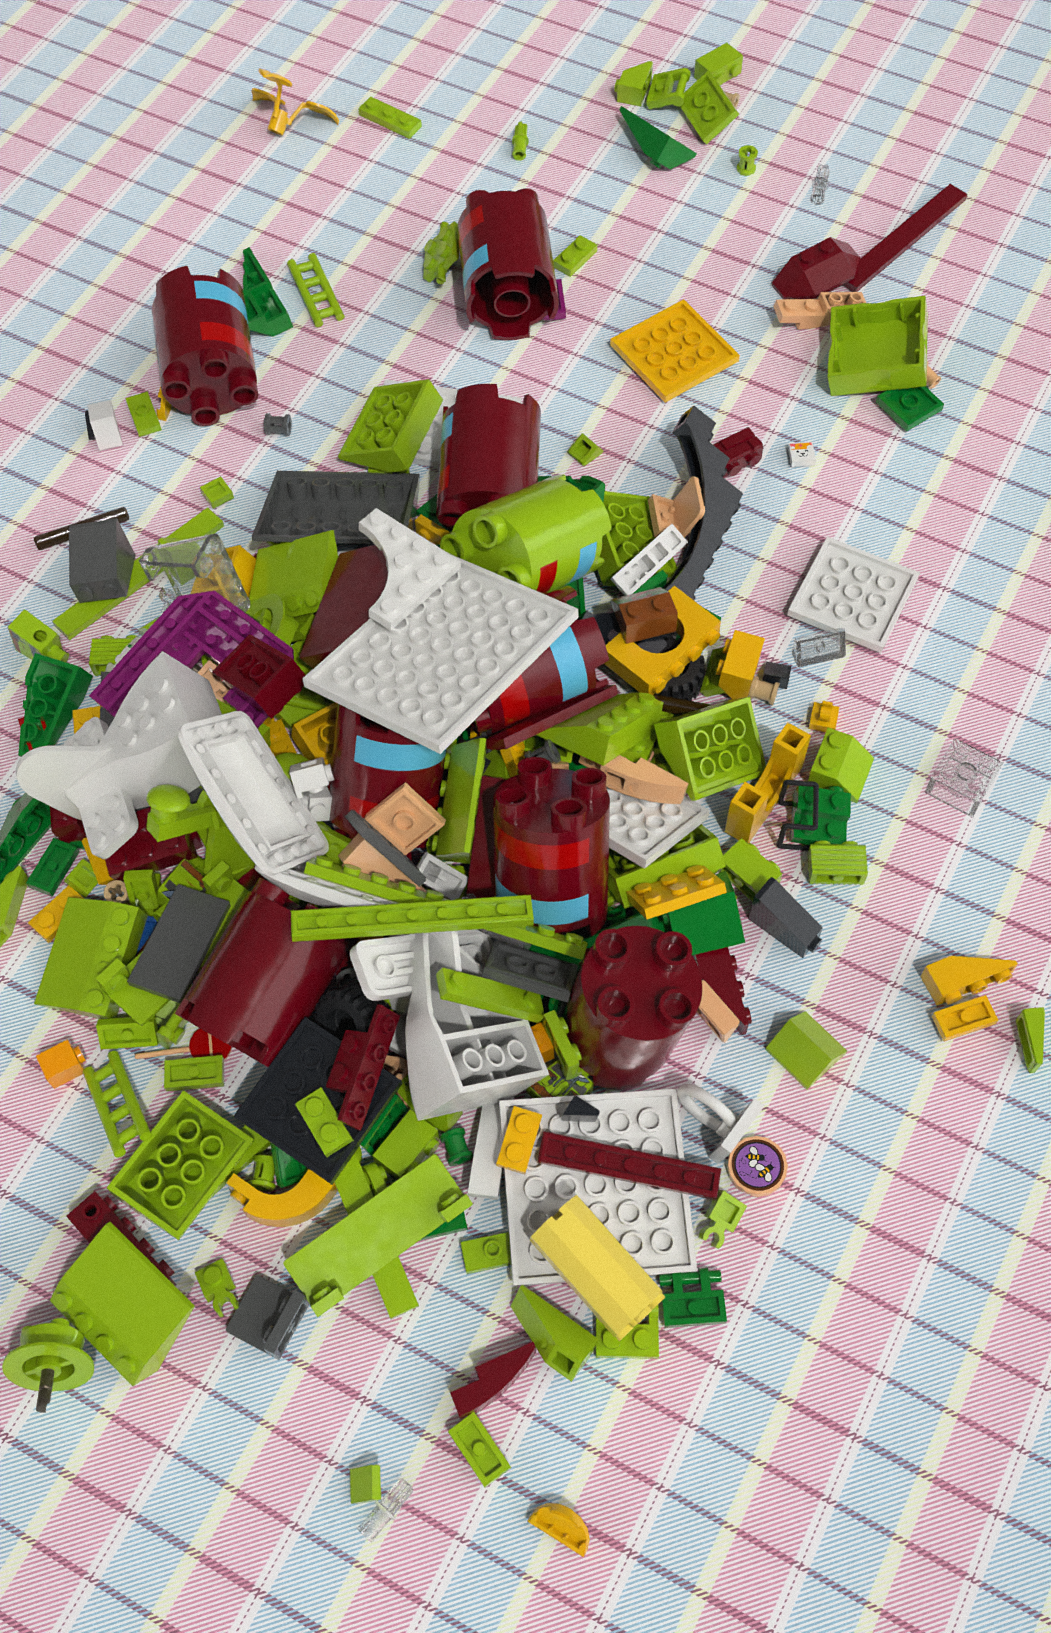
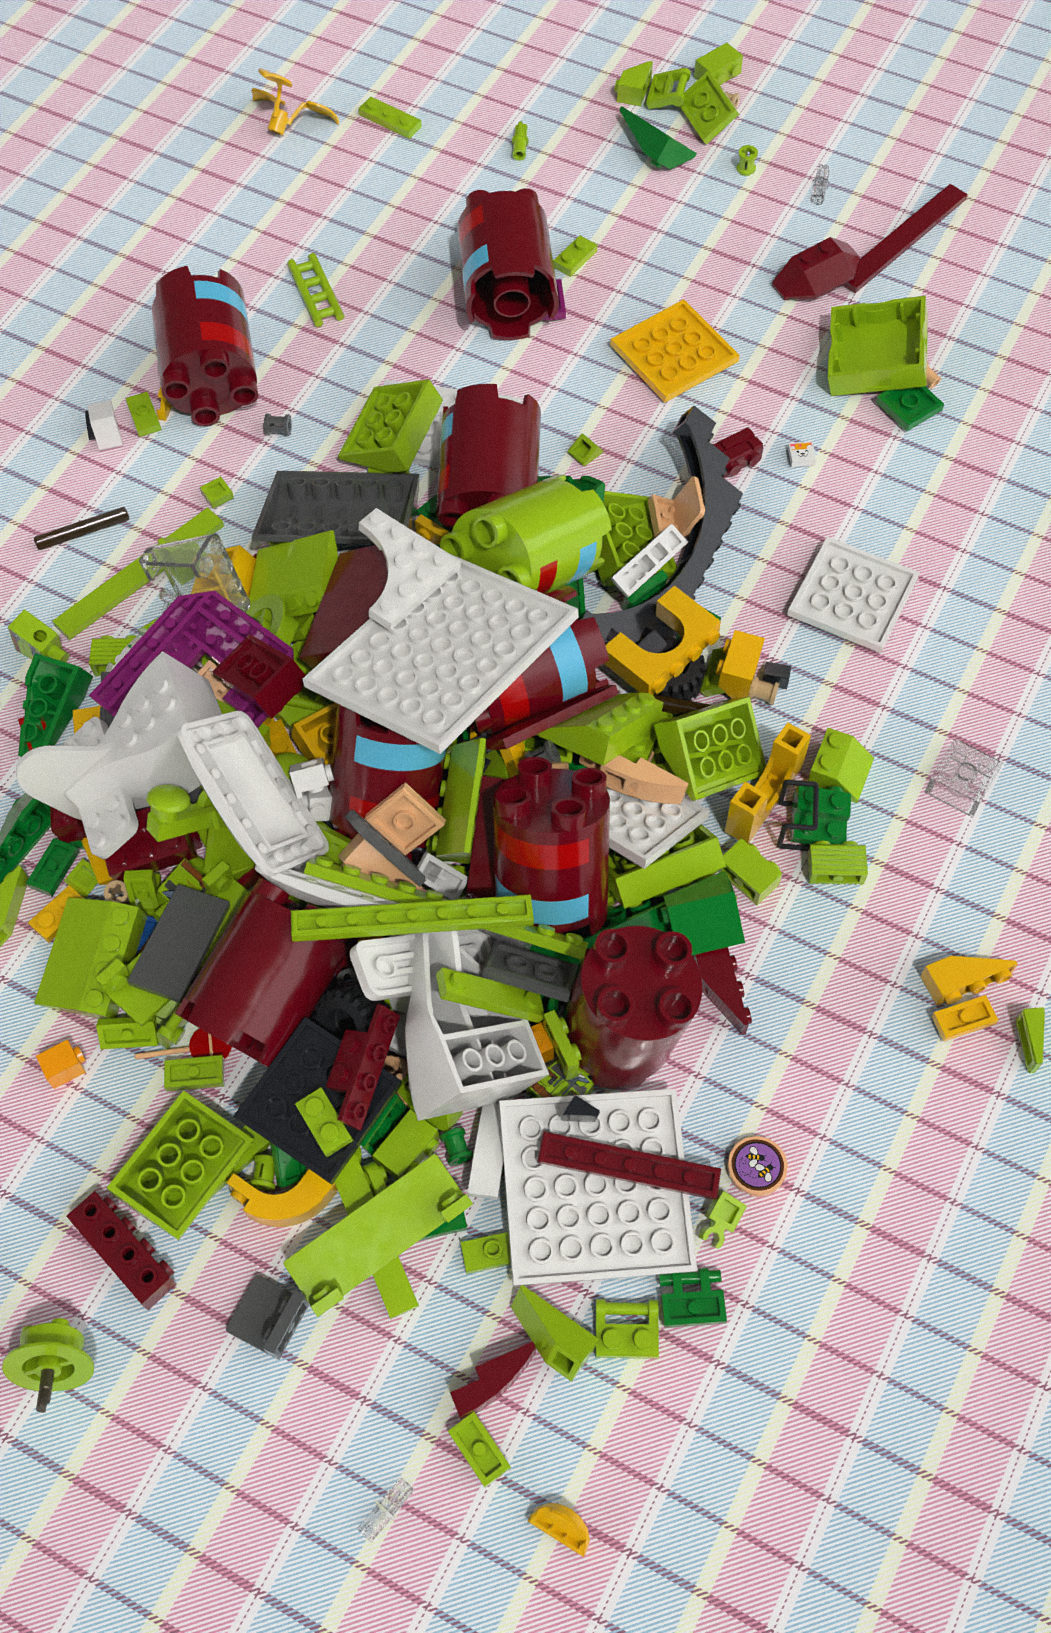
lime slope [49,1222,195,1386] -> none
dark grey slope [69,518,136,603] -> none
lime bar [83,1050,152,1158] -> none
lime plate [195,1258,239,1318] -> none
green wedge [243,247,293,337] -> none
lime tile [350,1465,381,1504] -> none
lime plate [423,221,459,284] -> none
yellow plate [496,1106,542,1175] -> none
light yellow brick [529,1195,665,1341] -> none
dark orange slope [610,587,678,644] -> none
yellow plate [626,865,727,919] -> none
white tile [677,1084,764,1164] -> none
light nougat slope [697,980,740,1043] -> none
black slope [749,877,823,958] -> none
lime slope [765,1011,847,1090] -> none
light nougat slope [773,292,866,330] -> none
clear slope [792,628,846,667] -> none
yellow tile [808,701,840,732] -> none

